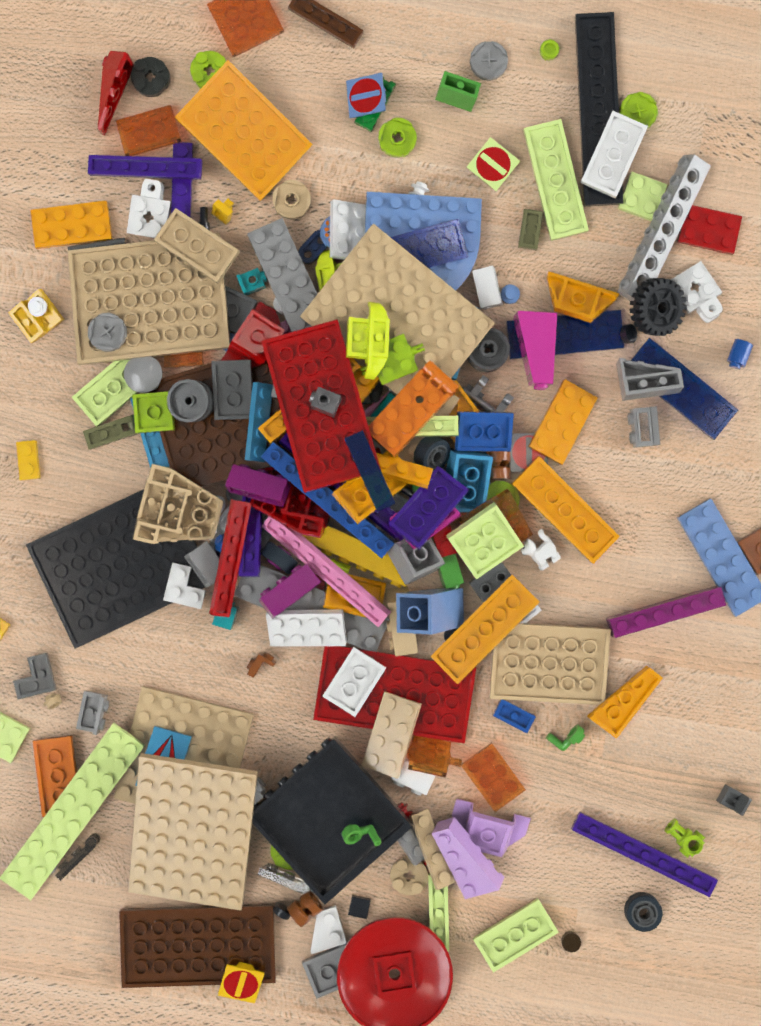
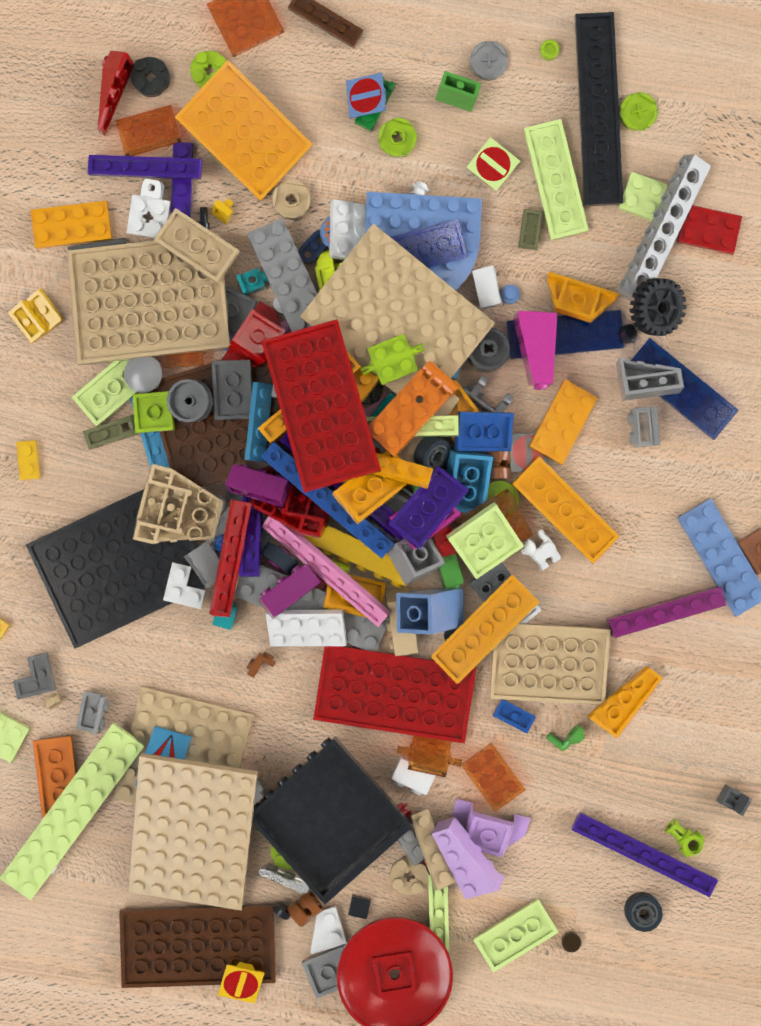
white plate [28,297,47,317] -> none
clear smoke plate [55,833,101,881] -> none
light grey tile [88,313,127,352] -> none
flat silver brick [309,387,342,418] -> none
white plate [323,647,386,717] -> none
bright green plate [341,824,382,846] -> none
clear blue tile [344,430,396,512] -> none
neon yellow plate [346,302,390,380] -> none
tan plate [362,692,422,779] -> none
white plate [580,111,648,198] -> none
white plate [671,261,723,323] -> none
blue brick [727,339,753,370] -> none

